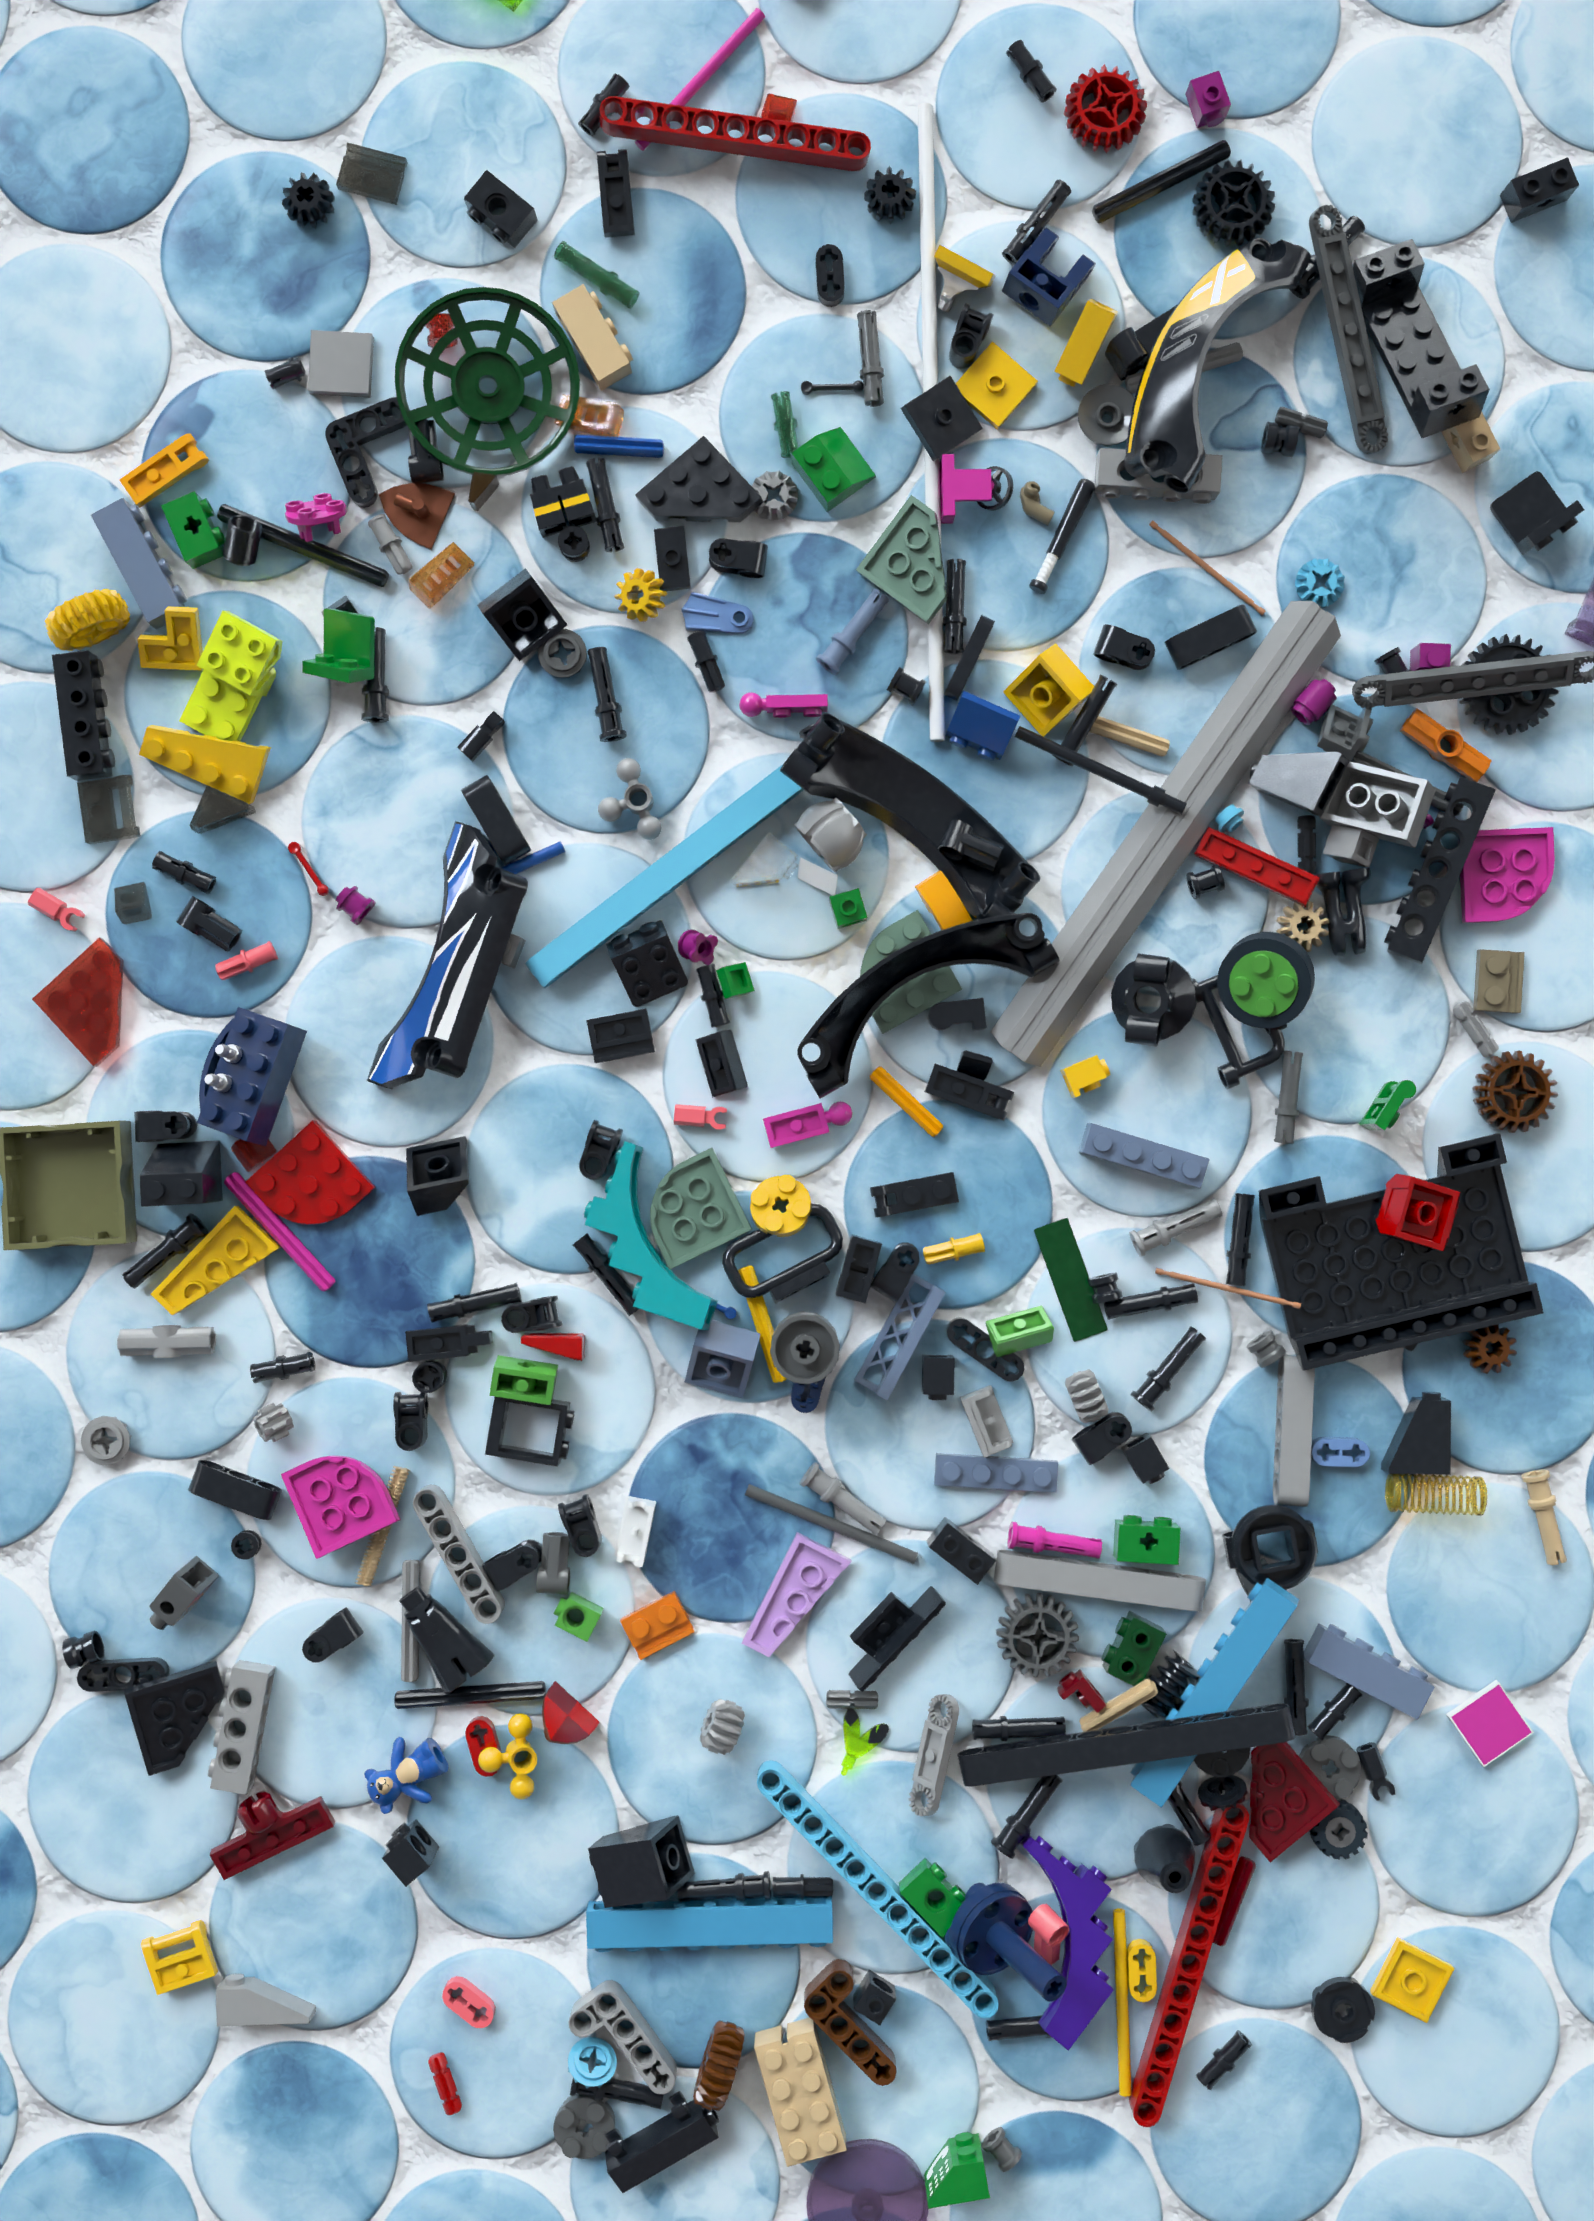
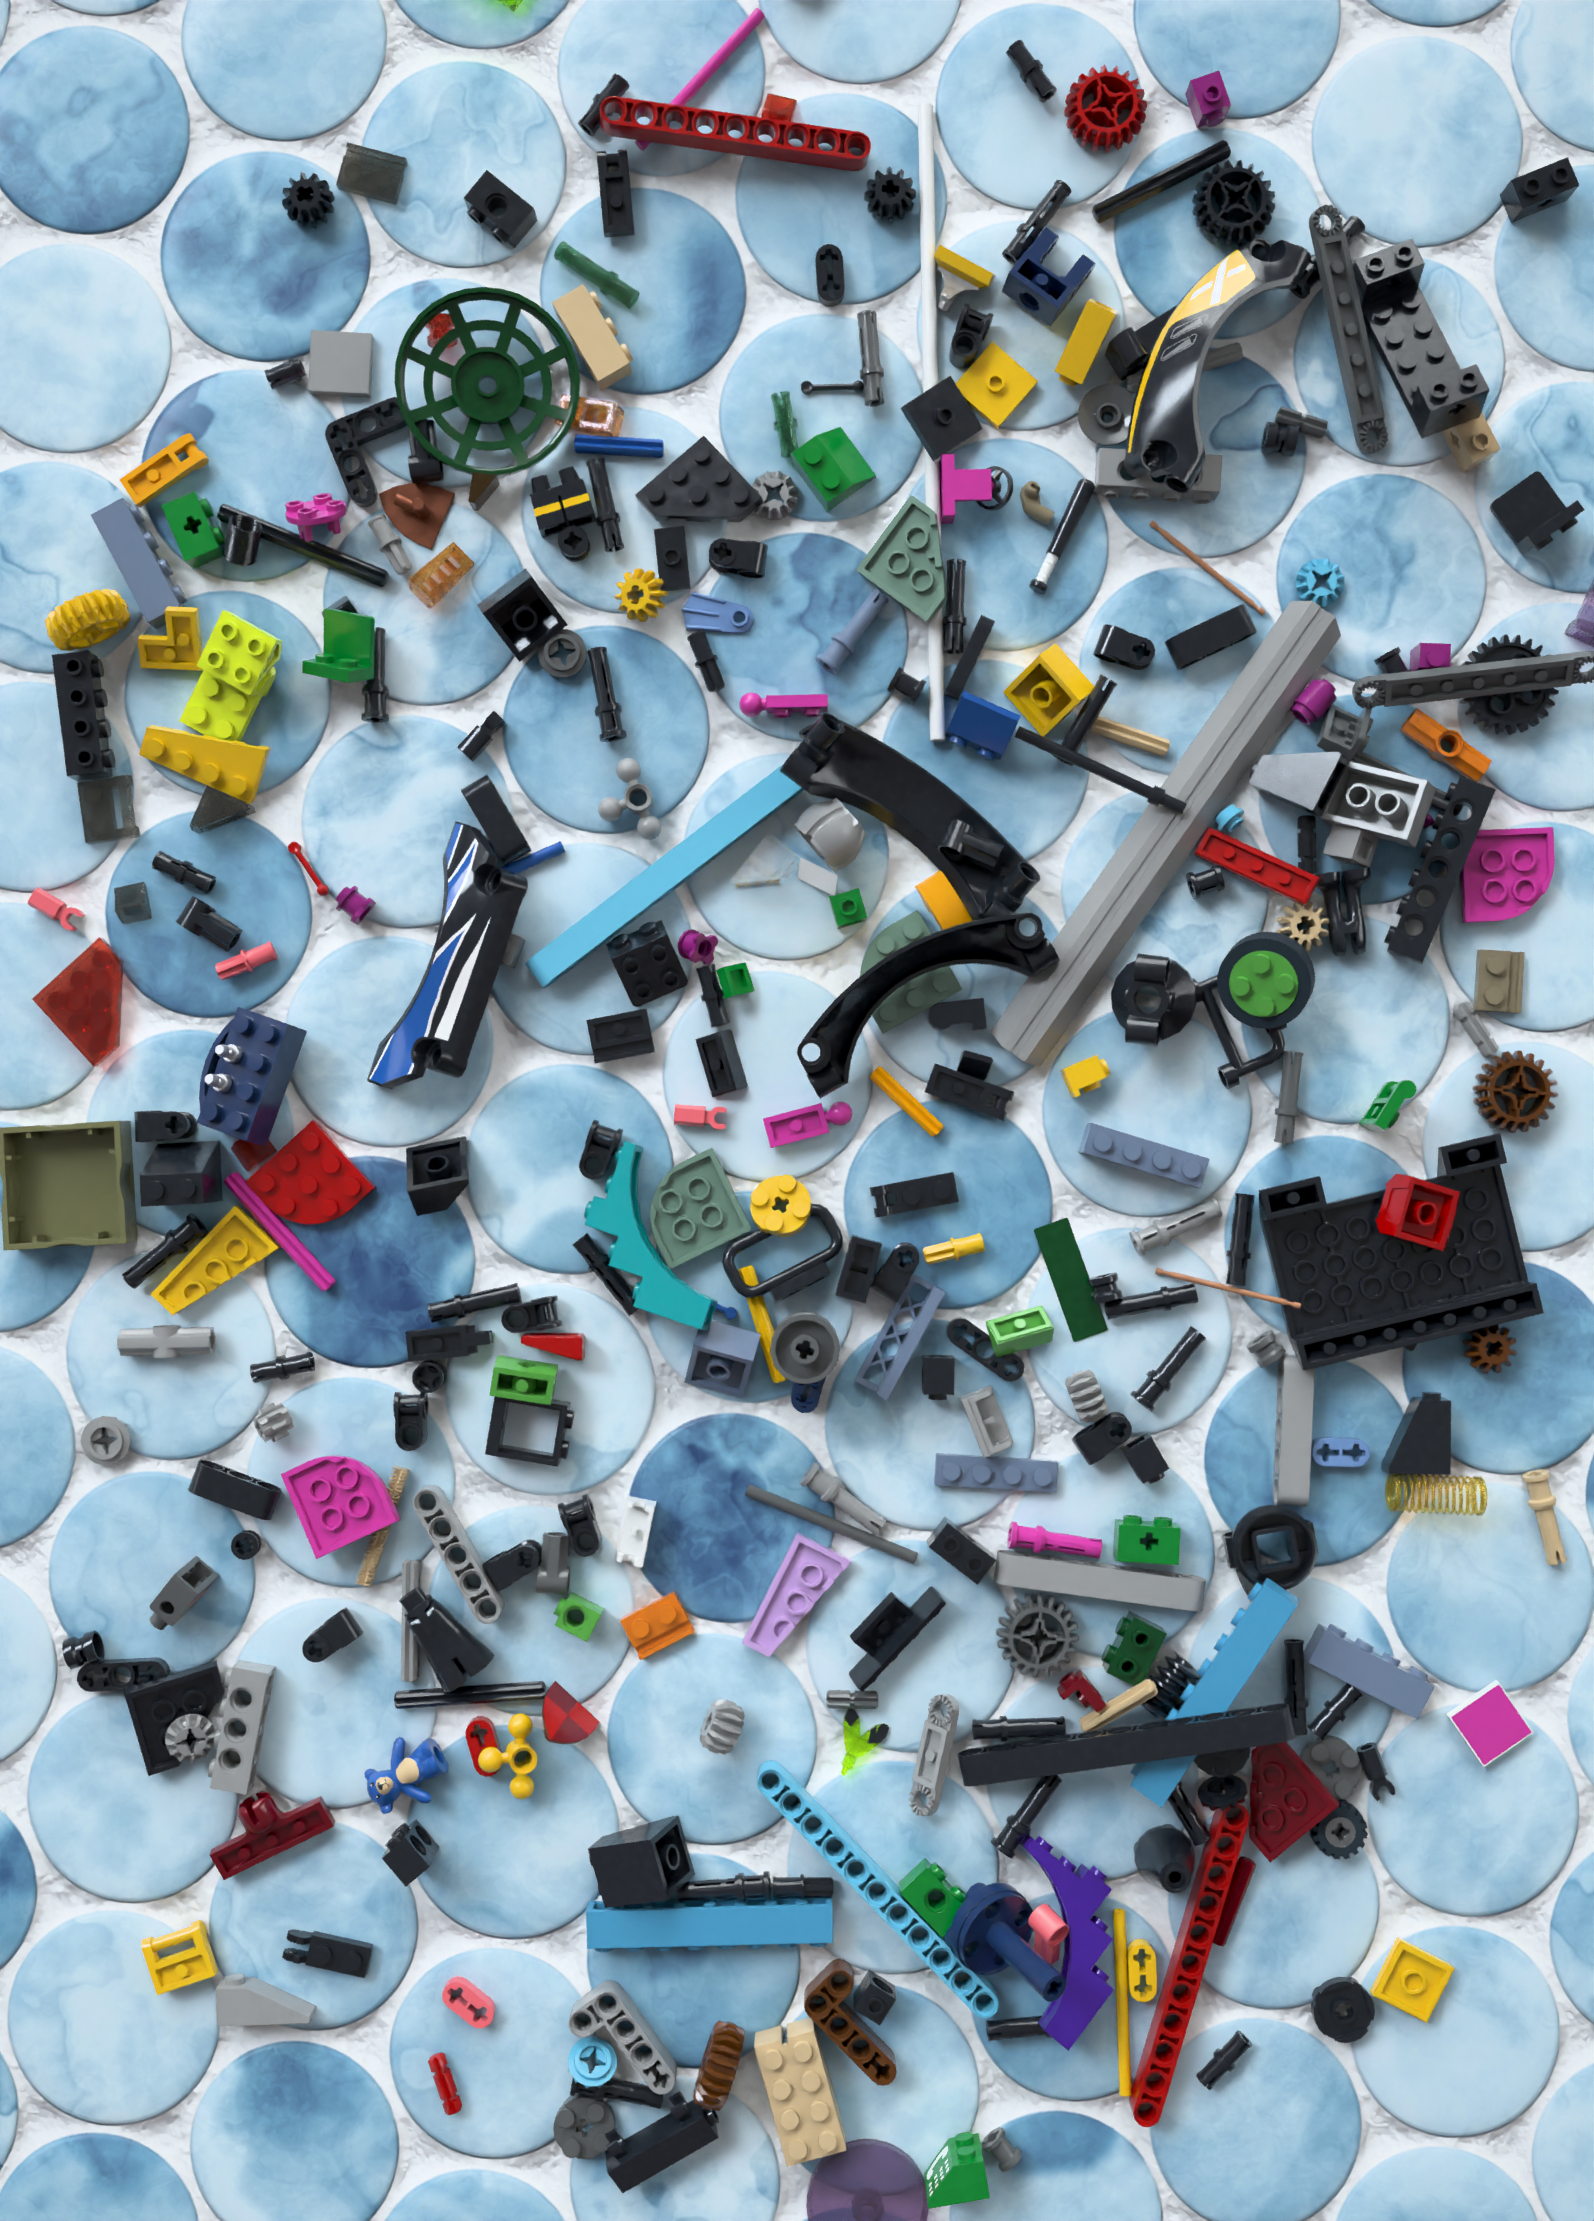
none -> light grey gear [165,1714,216,1763]
none -> black hinge [282,1929,373,1978]

